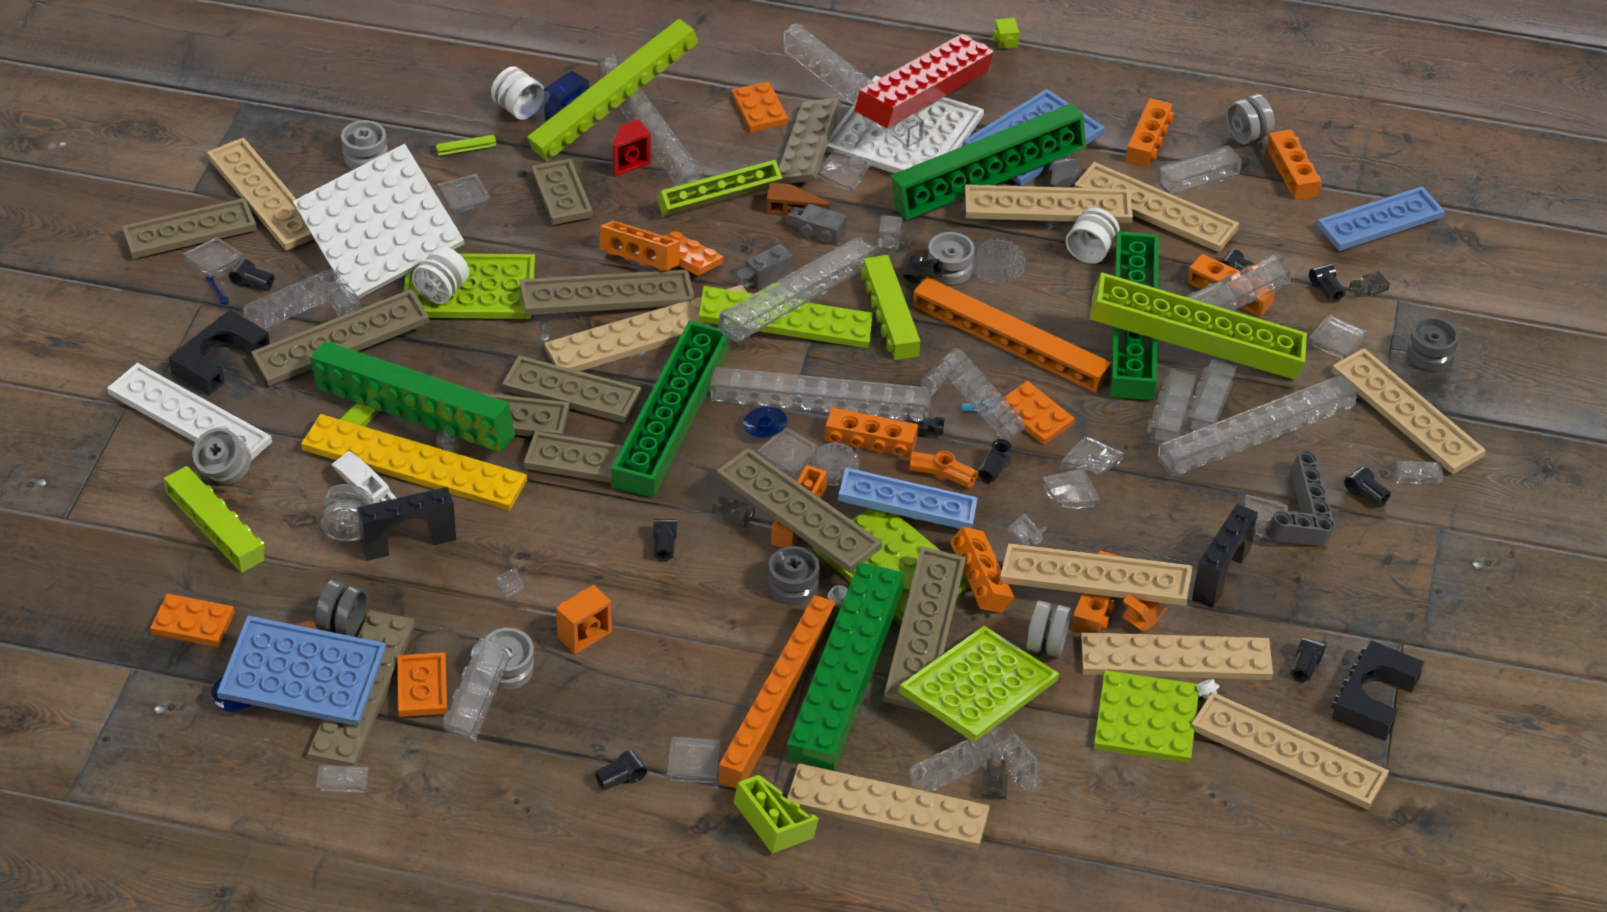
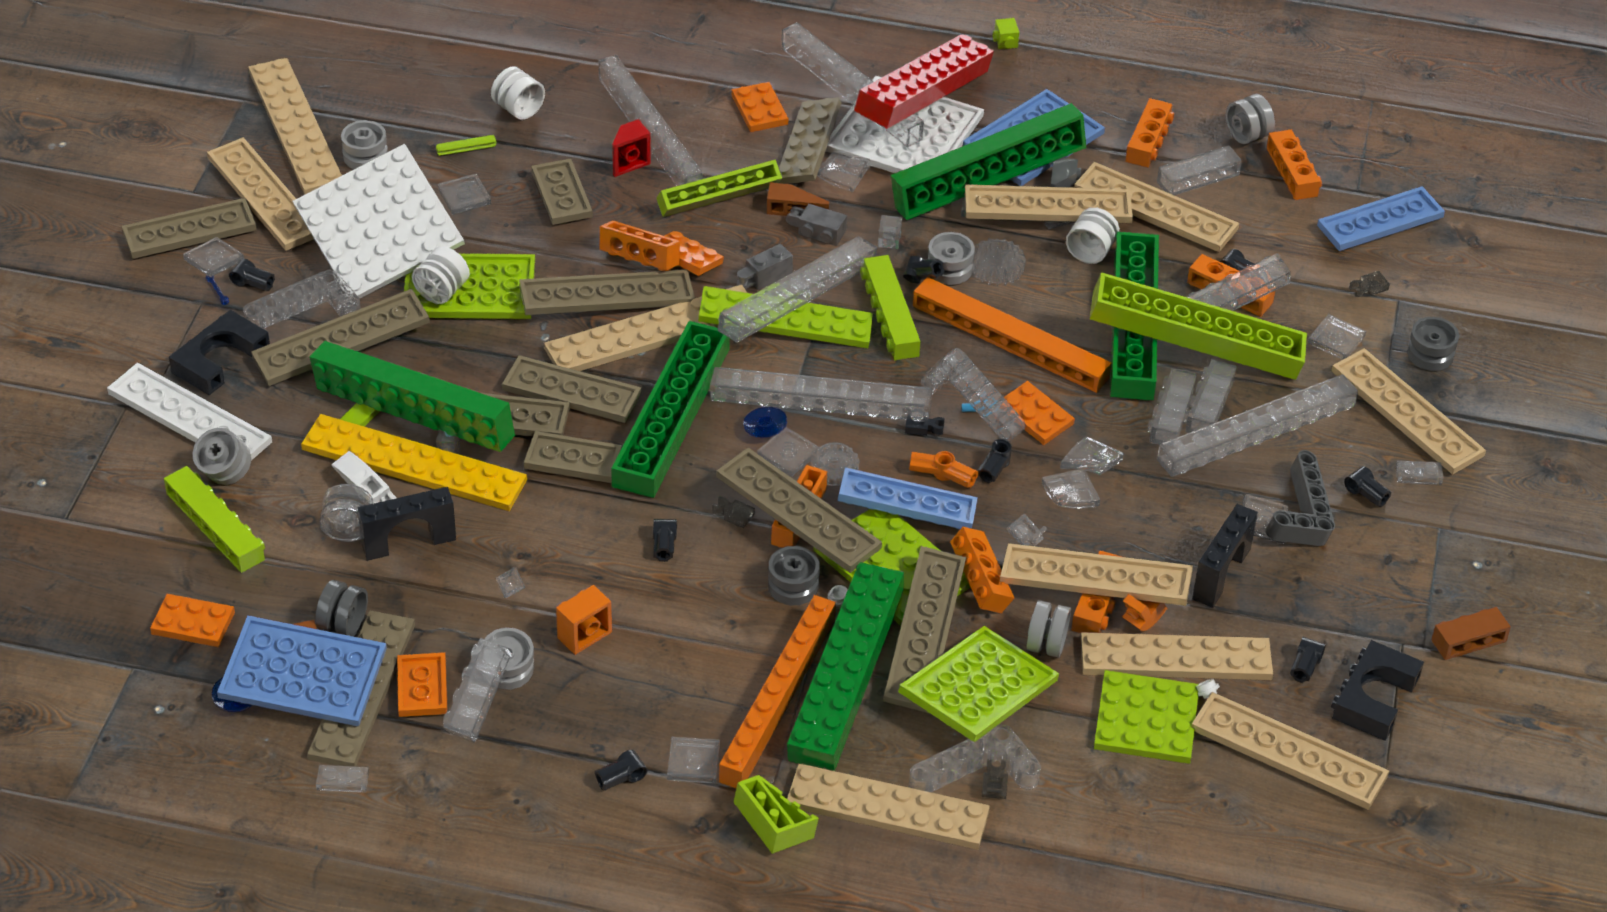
lime brick [527,19,698,161] -> none
clear blue brick [543,70,589,121] -> none
orange brick [825,408,918,458] -> none
black piece [1309,264,1346,303] -> none
none -> tan plate [249,58,342,195]
none -> dark orange brick [1431,607,1511,660]

